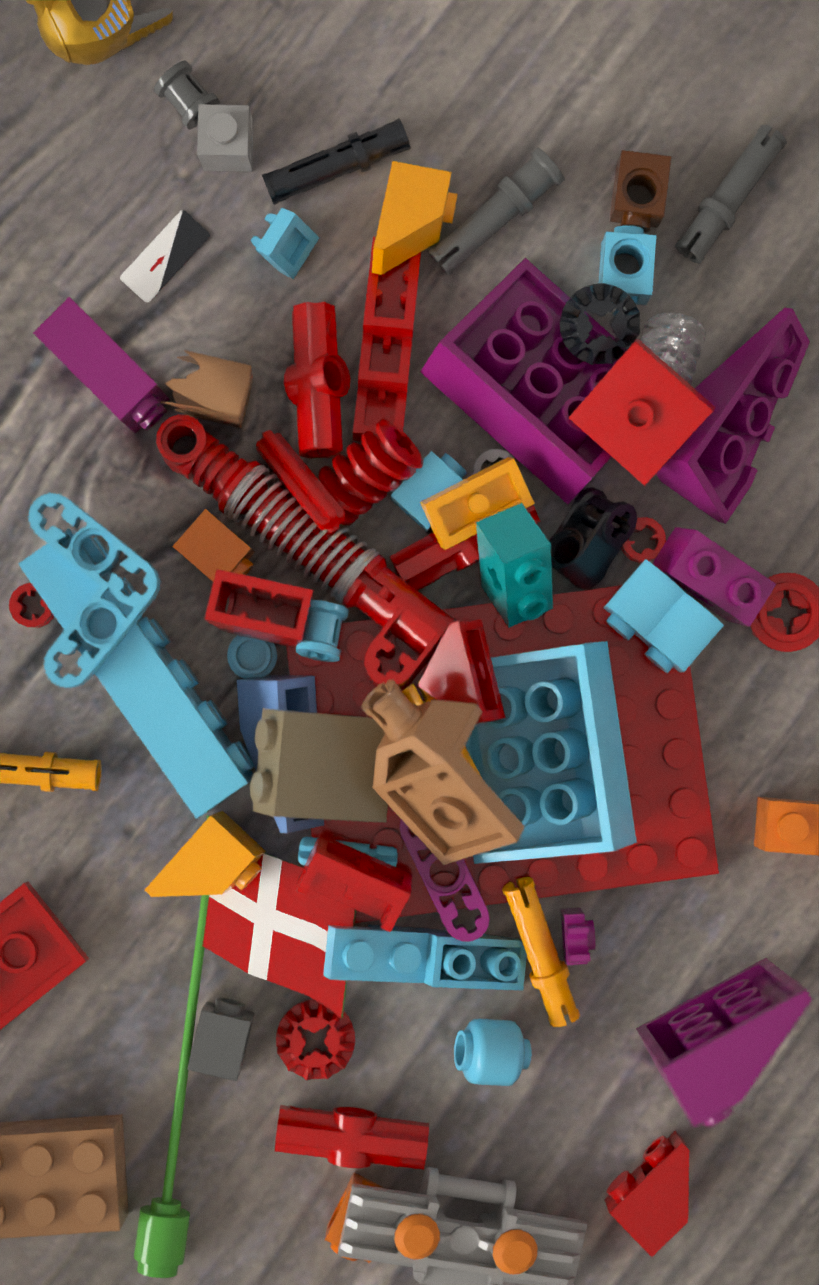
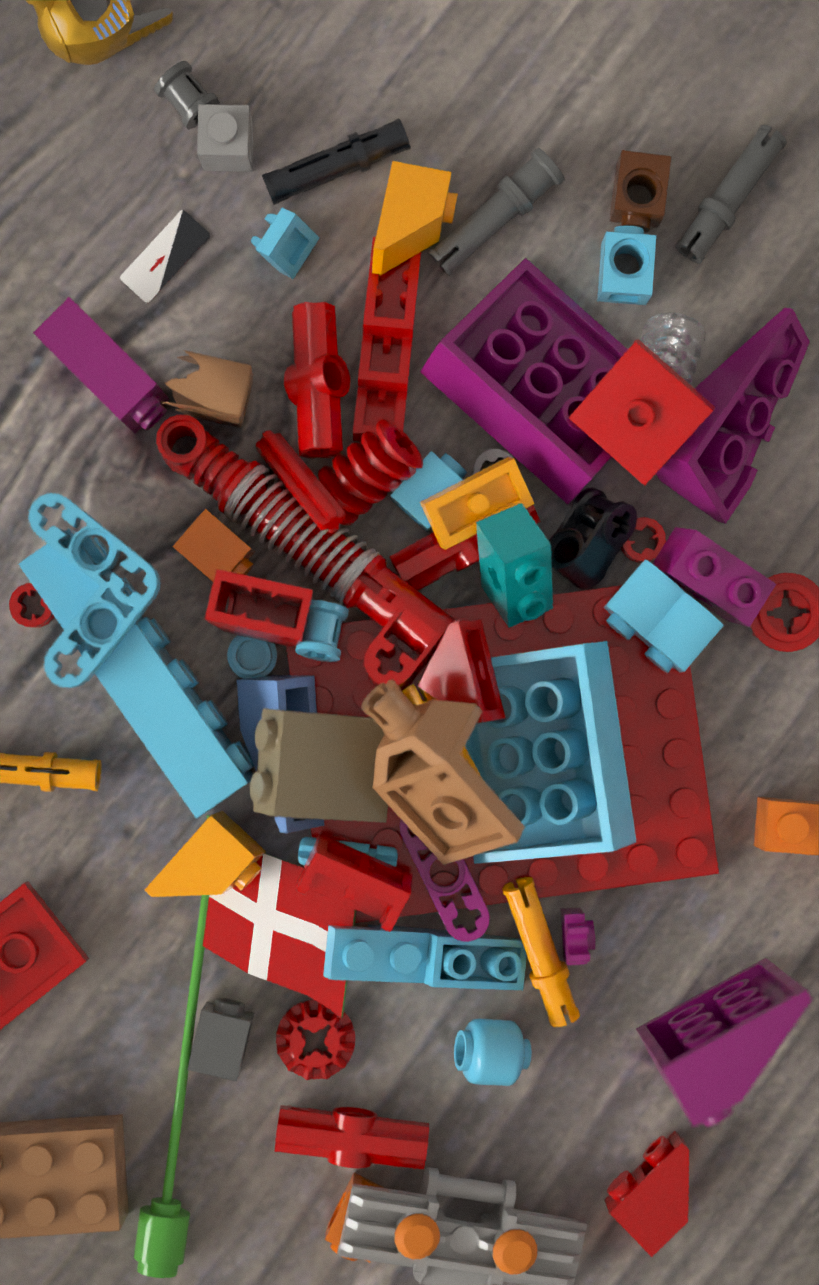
black gear [560,283,640,365] -> none

